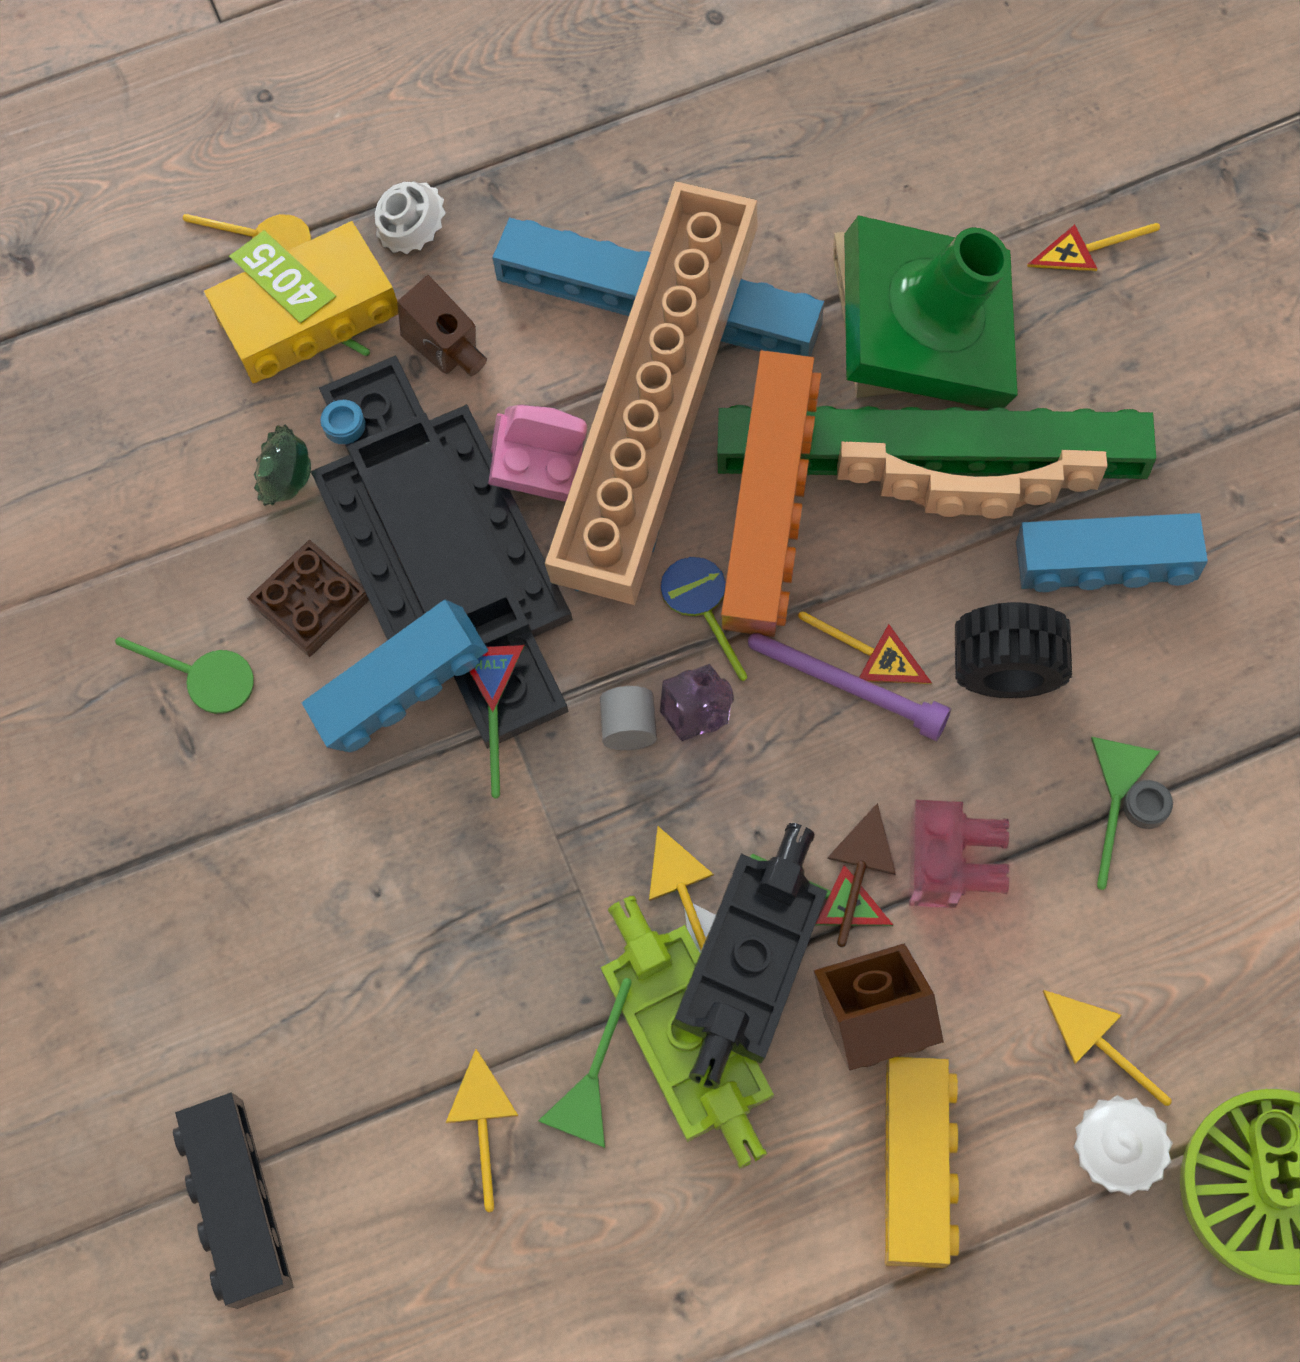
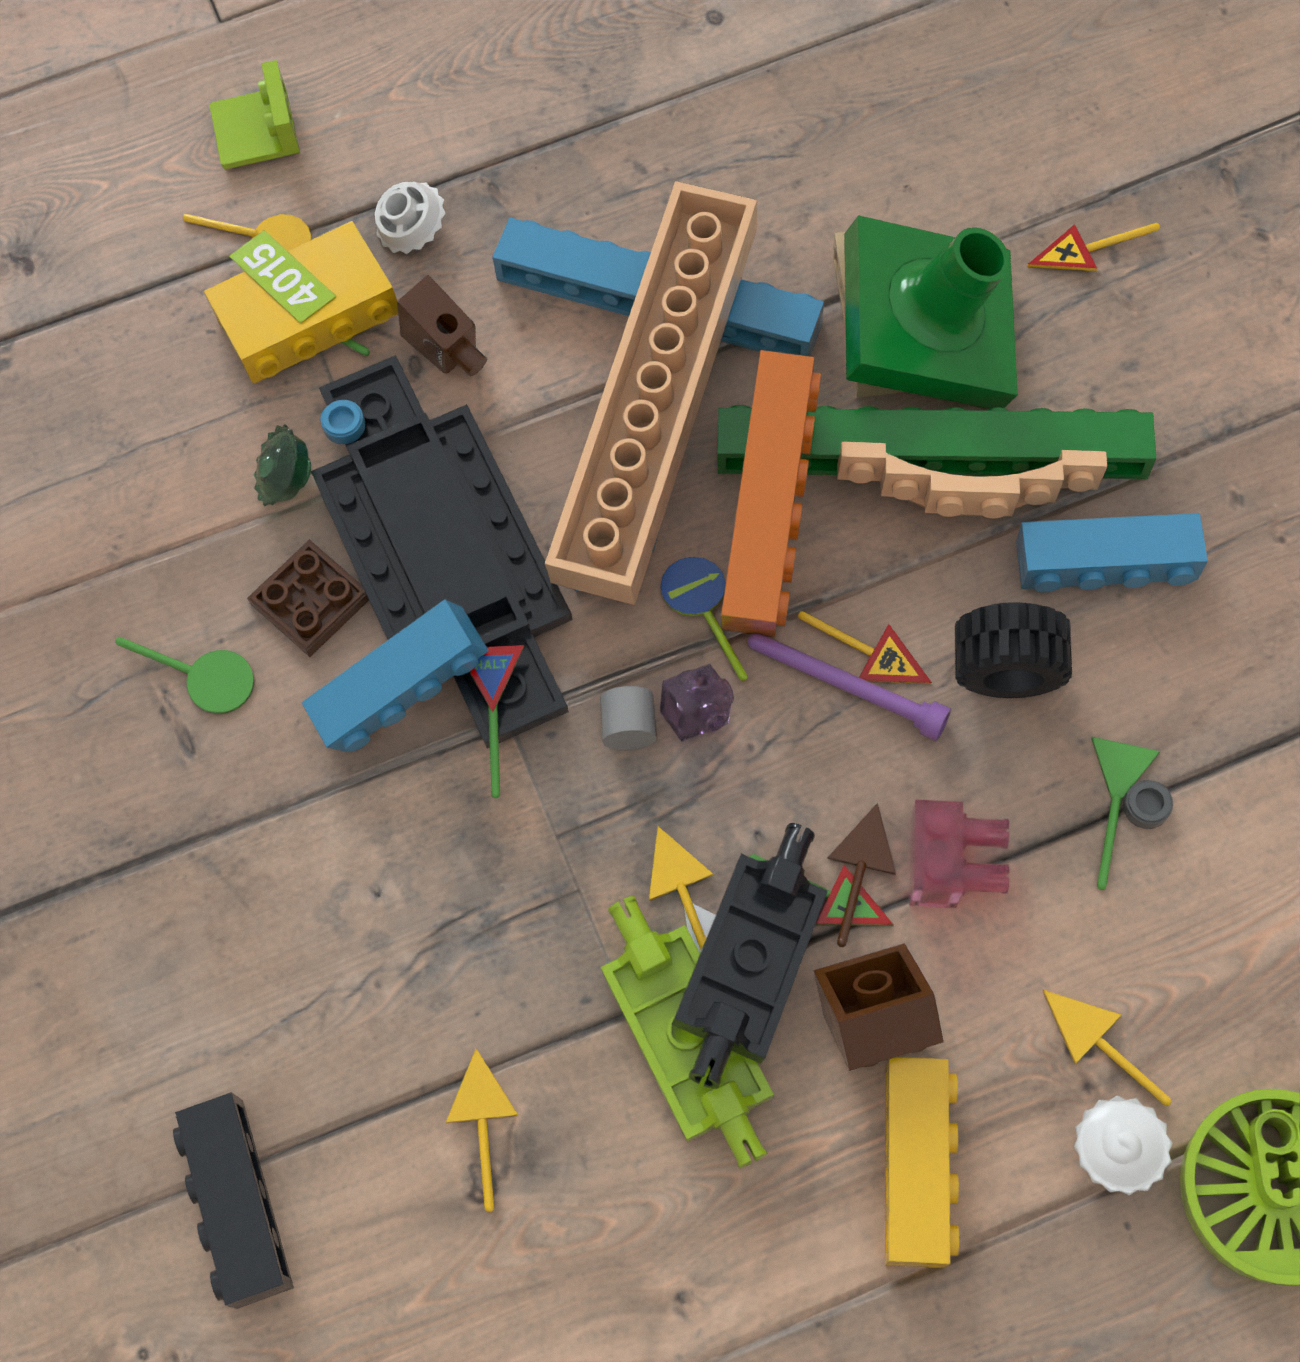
bright pink piece [488,405,587,502] -> none
bright green piece [538,978,632,1148] -> none
none -> lime bracket [209,60,300,169]

